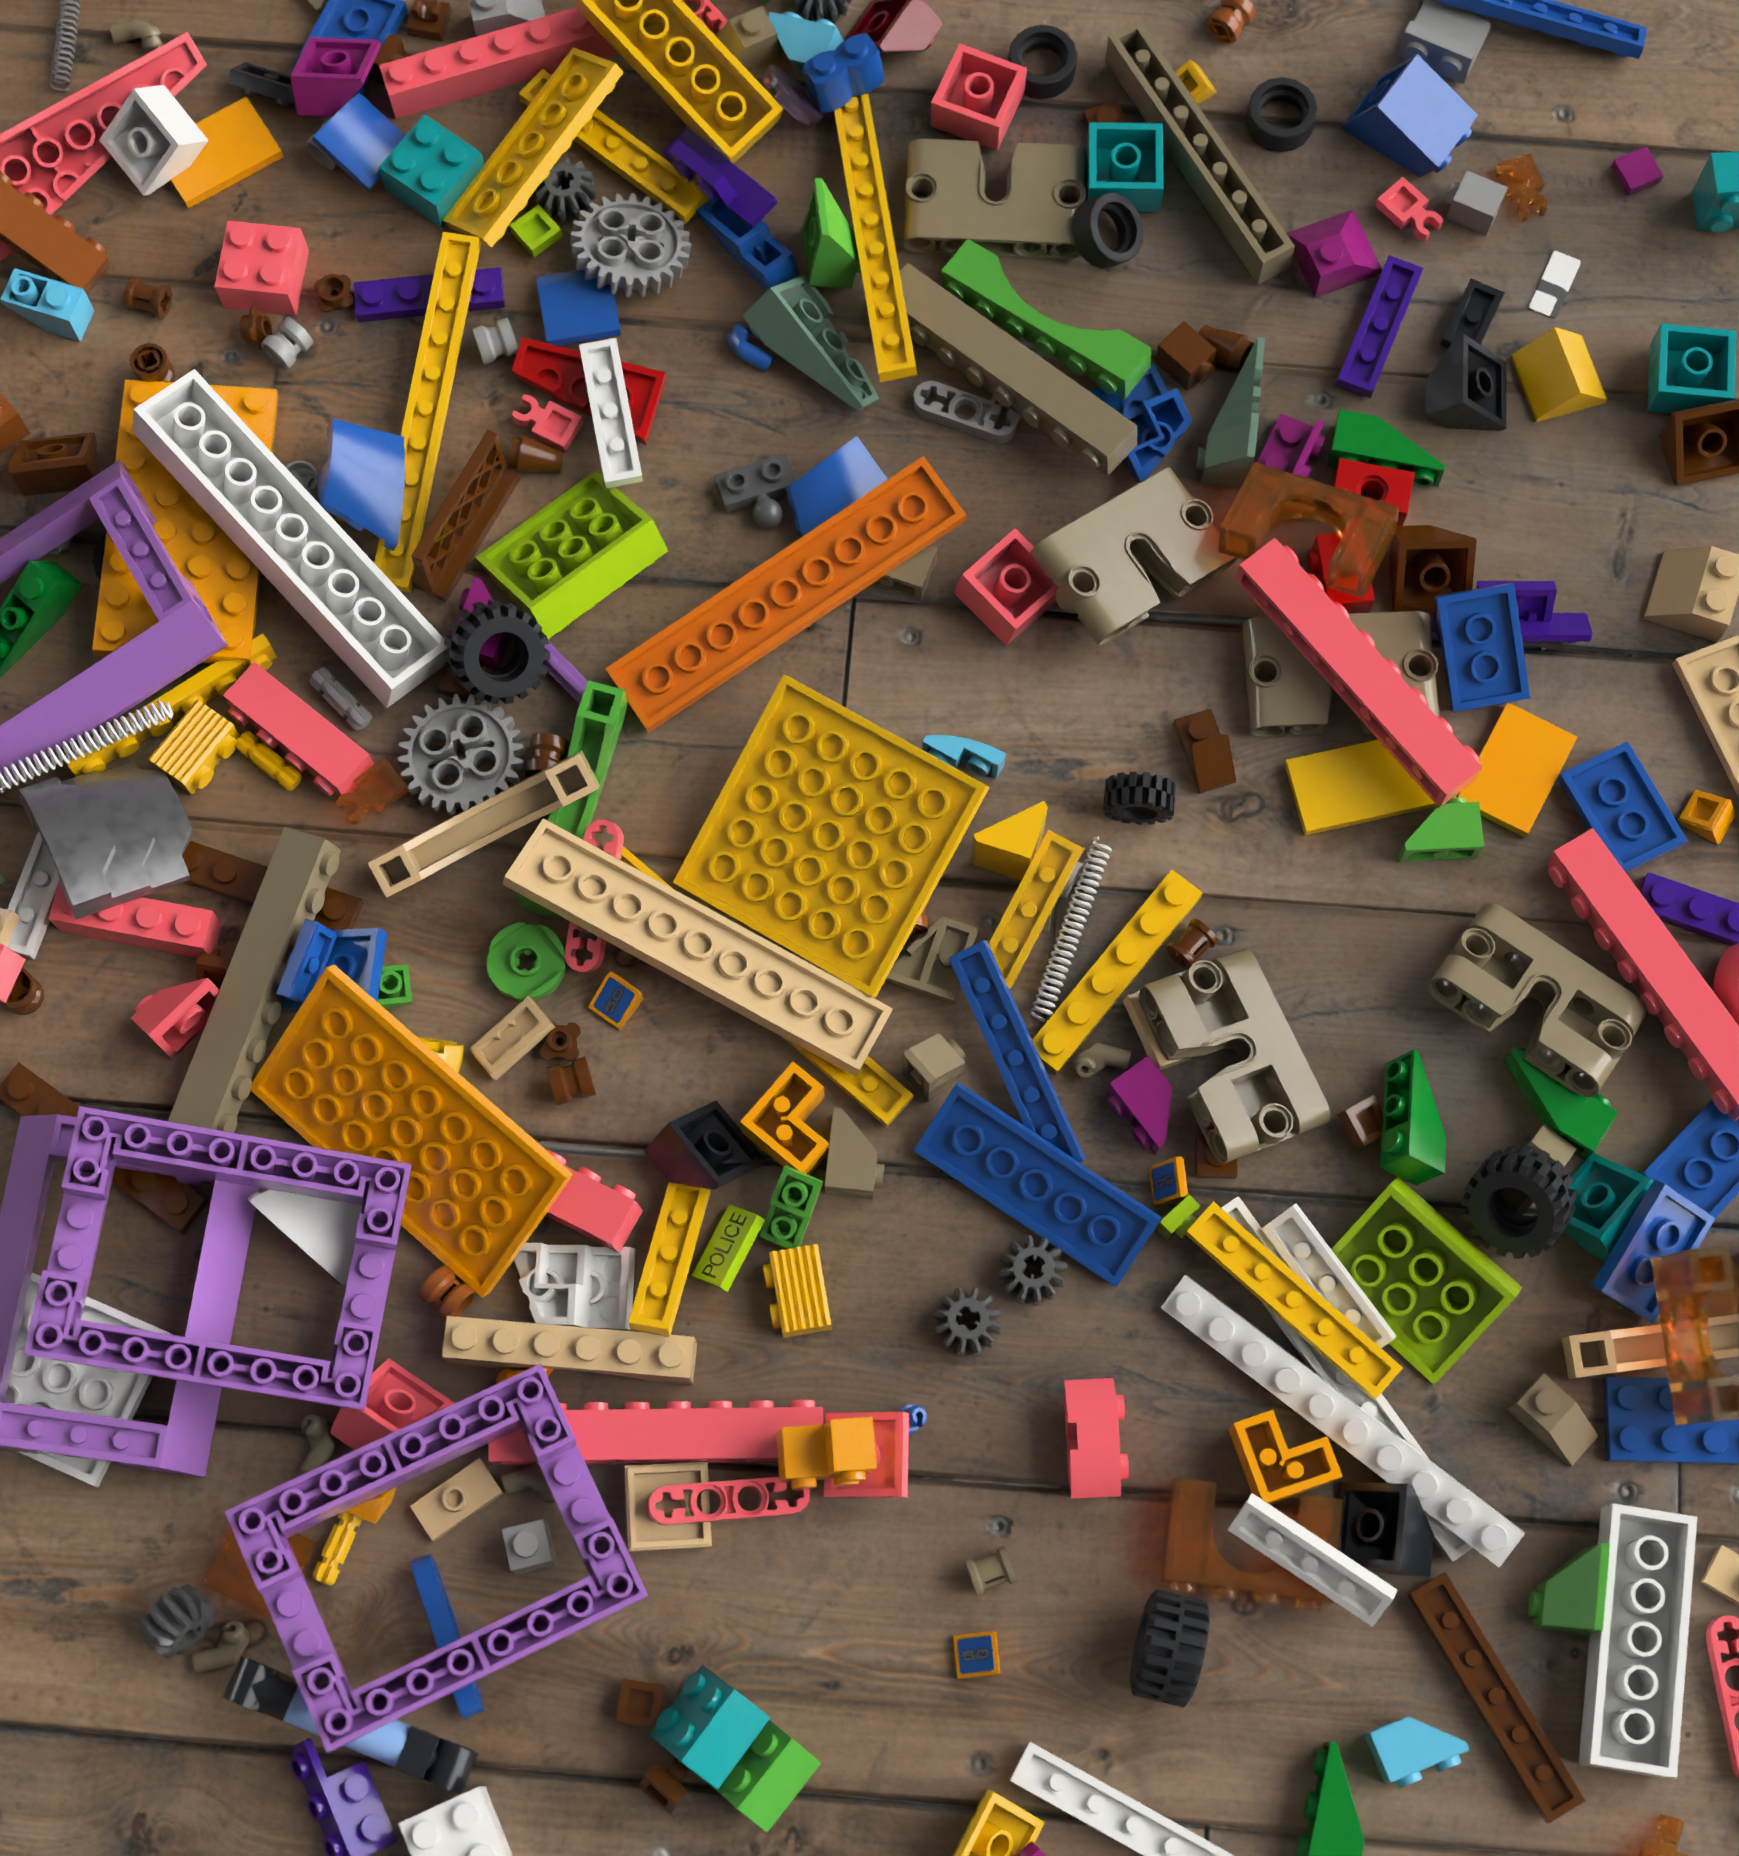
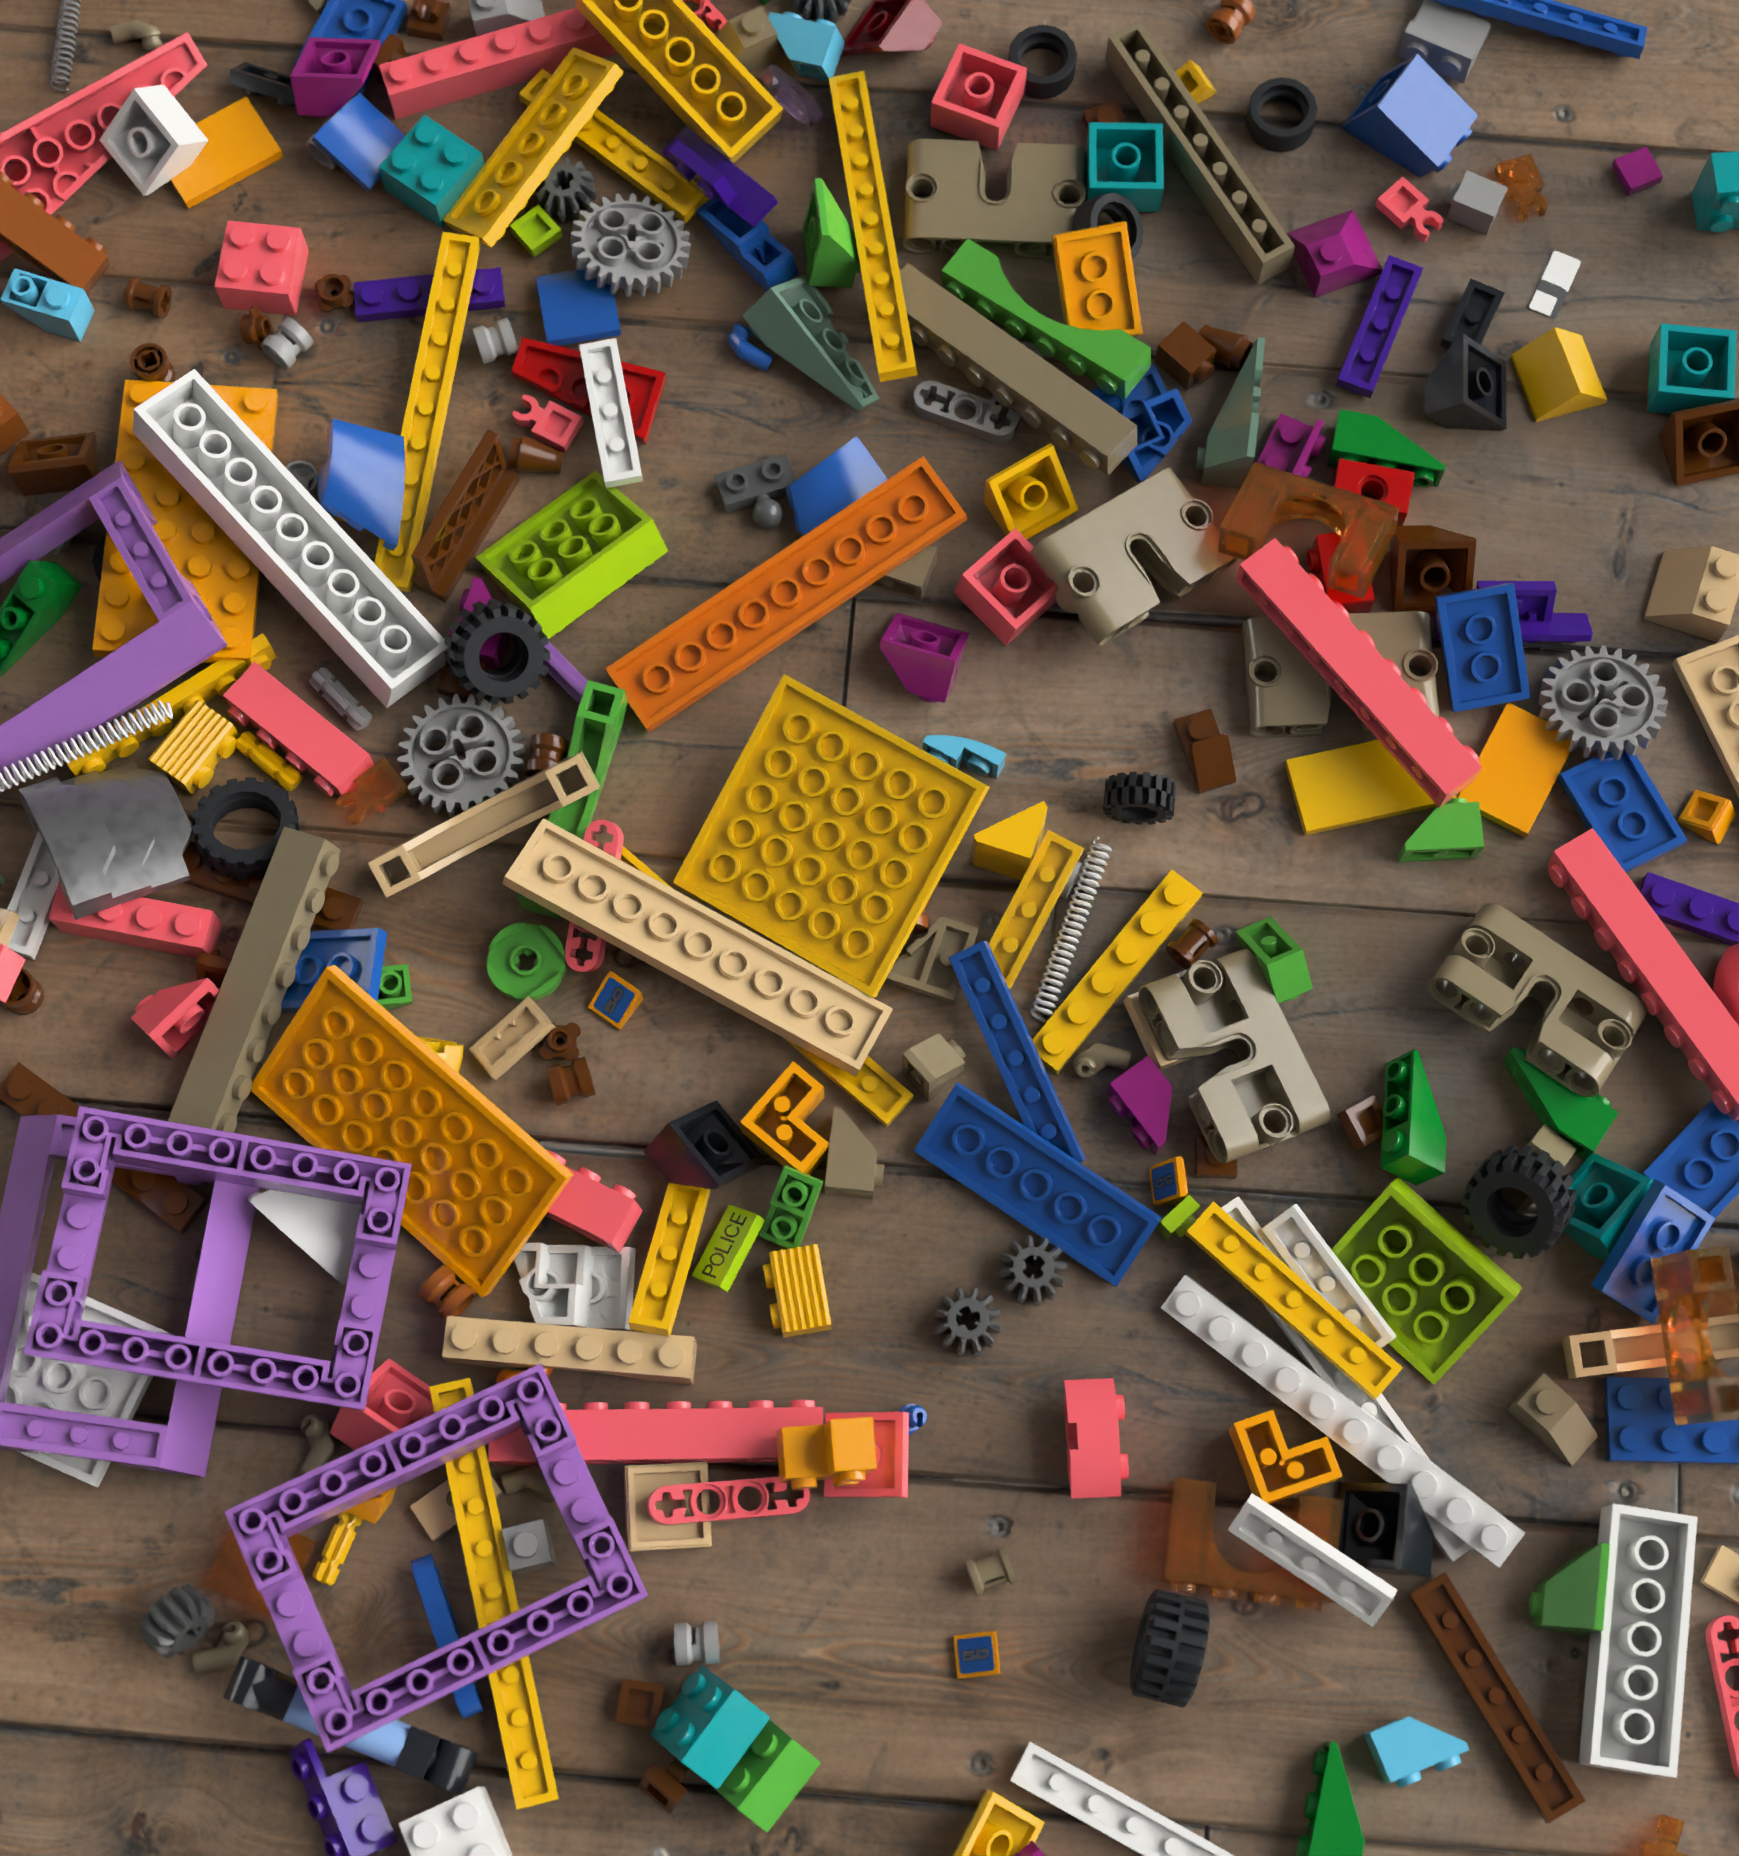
blue plate [276,918,338,1006] -> none
blue brick [803,33,885,113] -> none
none -> black tyre [192,777,300,880]
none -> yellow plate [429,1378,559,1810]
none -> light grey wheel [674,1621,719,1666]
none -> magenta slope [879,612,969,703]
none -> yellow slope [984,443,1079,539]
none -> light orange tile [1051,221,1143,336]
none -> bright green slope [1235,916,1313,1004]
none -> light grey gear [1538,646,1668,760]

